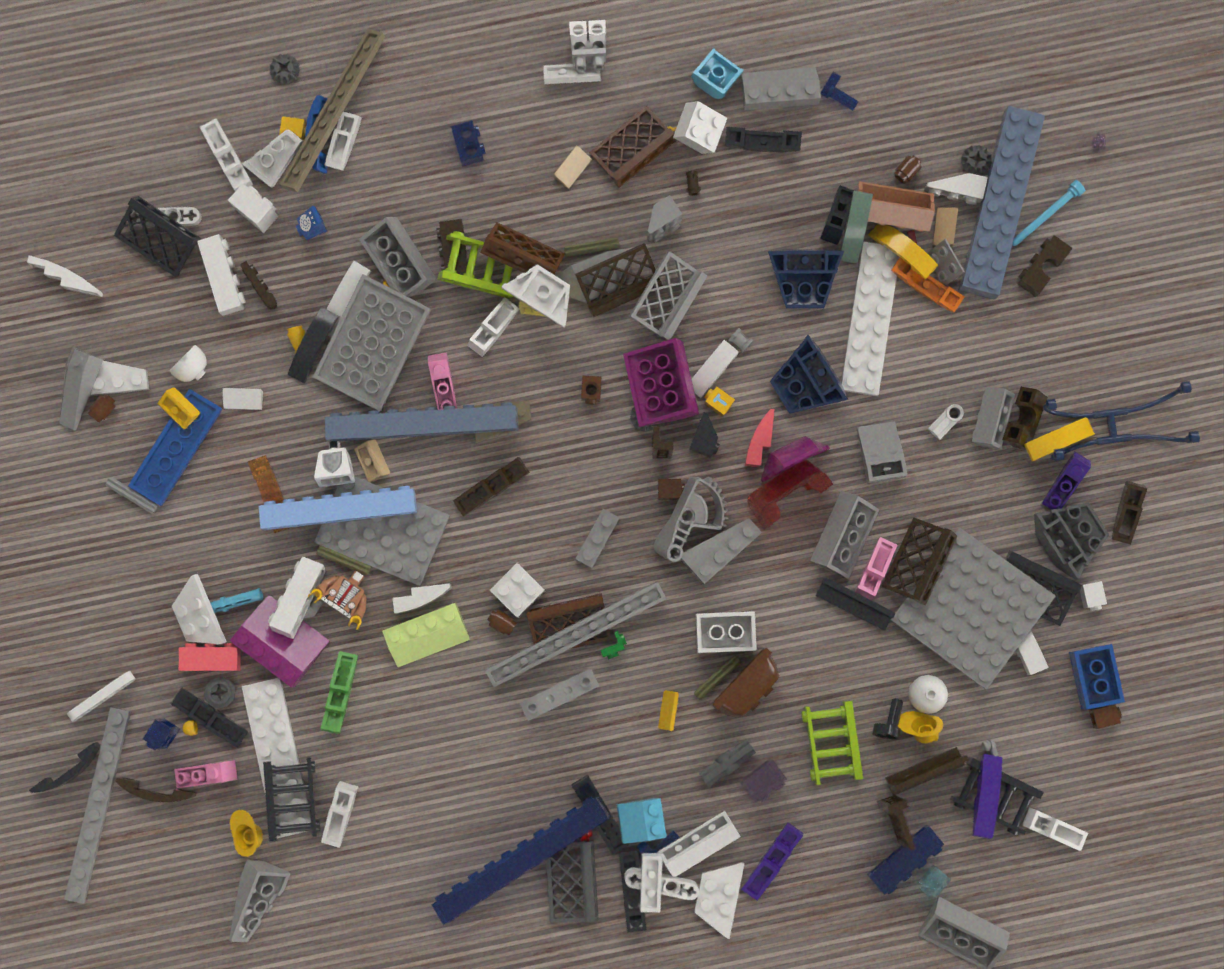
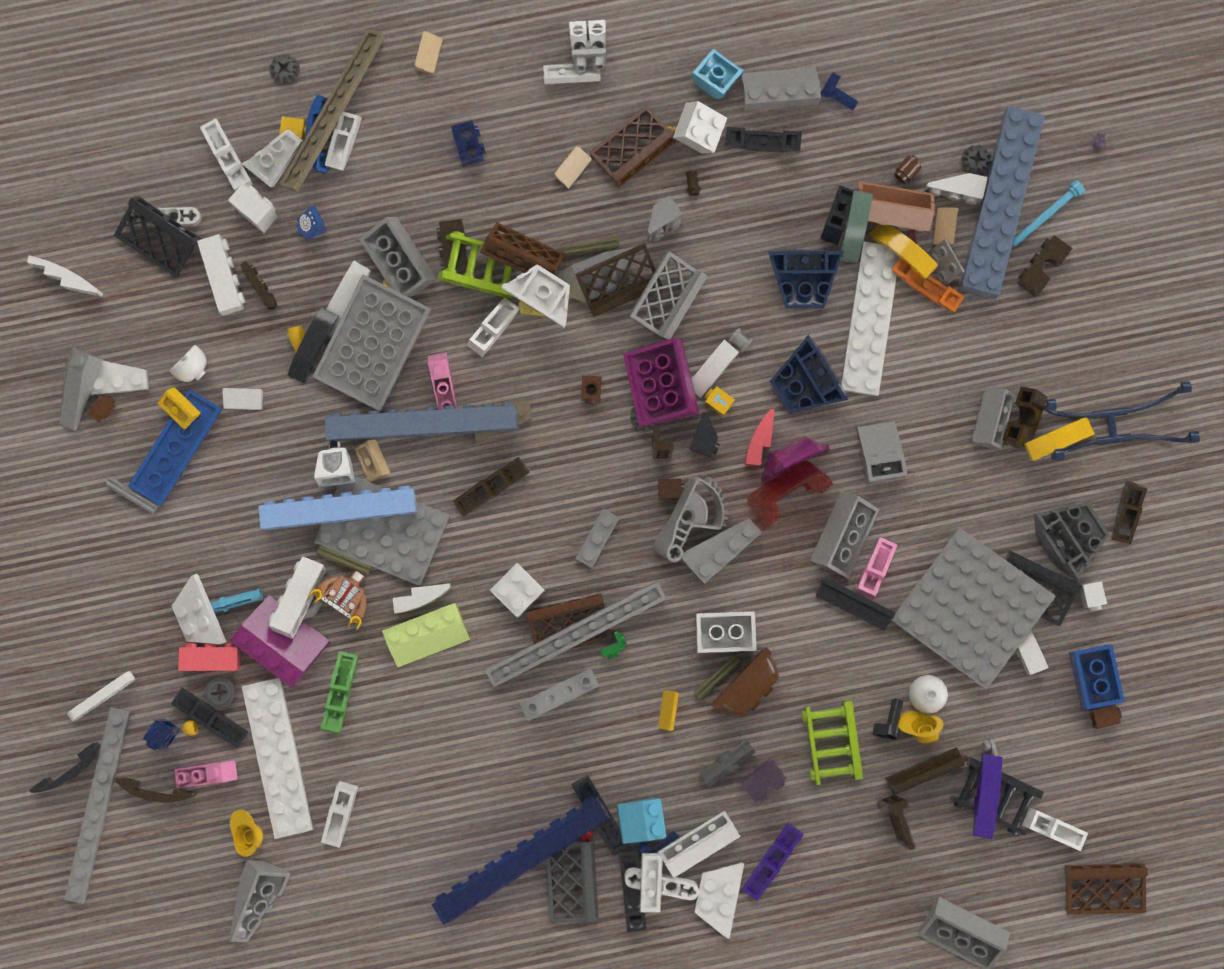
clear orange slope [248,455,292,533] -> none
black fence [263,757,320,842] -> none
reddish brown brick [487,609,517,635] -> none
clear blue brick [867,825,944,895] -> none
dark brown fence [882,517,957,606] -> none
clear light blue brick [918,865,951,898] -> none
white piece [928,404,964,440] -> none
dark purple slope [1042,451,1091,510] -> none
none -> tan slope [414,31,443,74]
none -> reddish brown fence [1064,863,1148,915]

